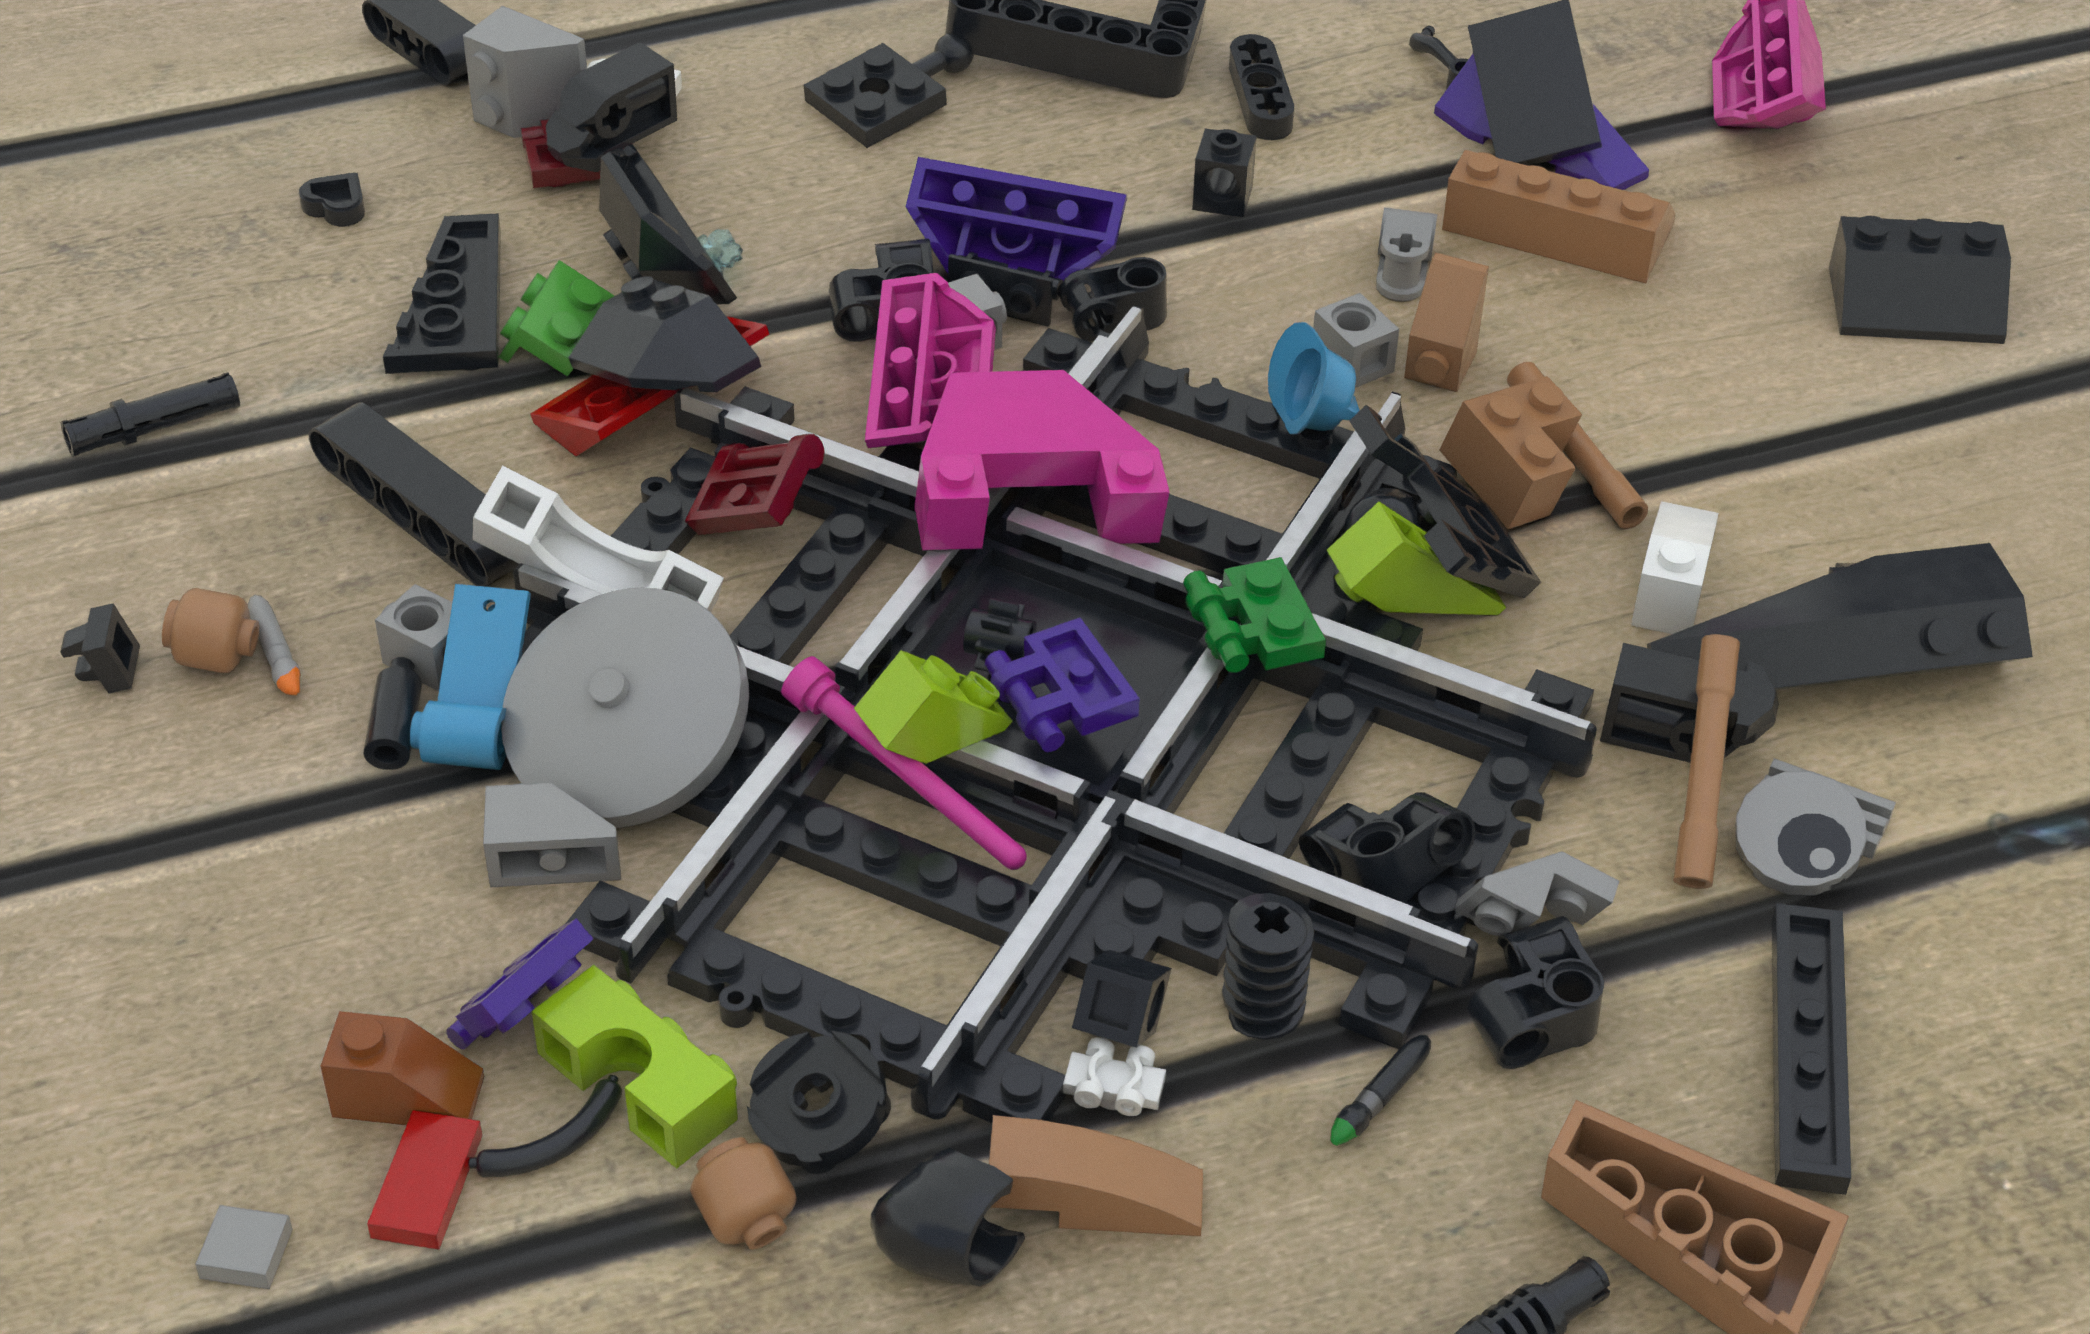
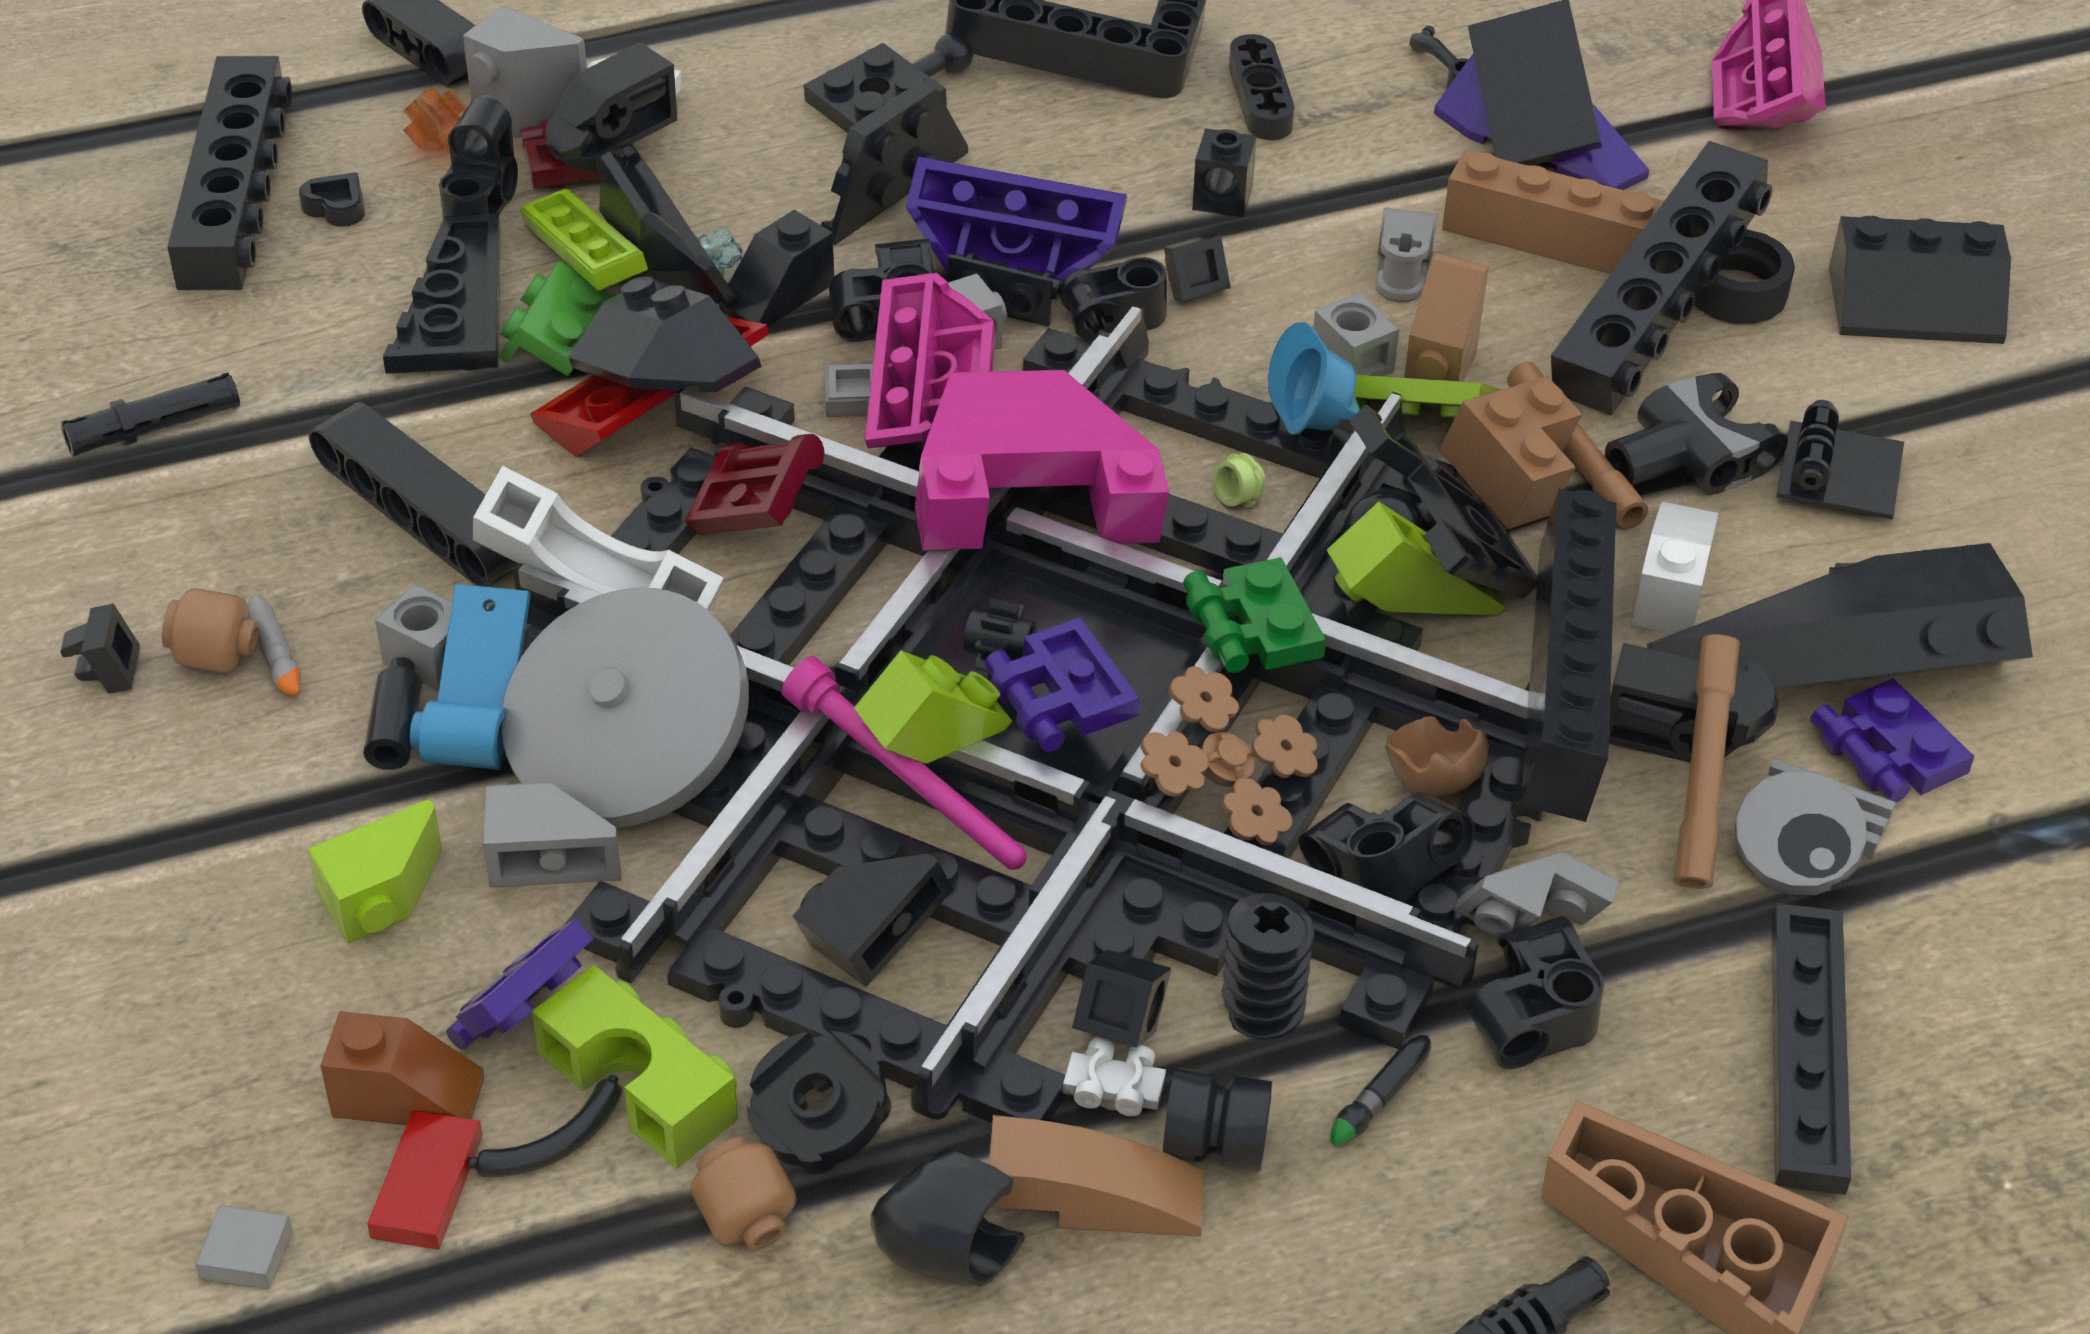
none -> black brick [167,56,292,290]
none -> lime slope [307,799,442,943]
none -> clear orange gear [403,87,467,152]
none -> black piece [439,97,518,219]
none -> lime tile [520,188,648,291]
none -> black slope [719,210,834,327]
none -> black slope [792,853,953,987]
none -> black wing [821,80,968,245]
none -> light grey tile [825,363,873,417]
none -> medium nougat plant [1140,666,1318,846]
none -> black wheel [1163,1067,1273,1171]
none -> black tile [1164,234,1231,302]
none -> yellowish green plate [1212,453,1265,509]
none -> lime wing [1354,375,1501,418]
none -> medium nougat hair [1385,716,1489,797]
none -> black brick [1521,488,1616,822]
none -> black brick [1551,141,1772,415]
none -> black connector [1605,373,1788,495]
none -> black tyre [1695,229,1795,324]
none -> black hinge [1776,400,1904,520]
none -> dark purple plate [1810,678,1974,803]

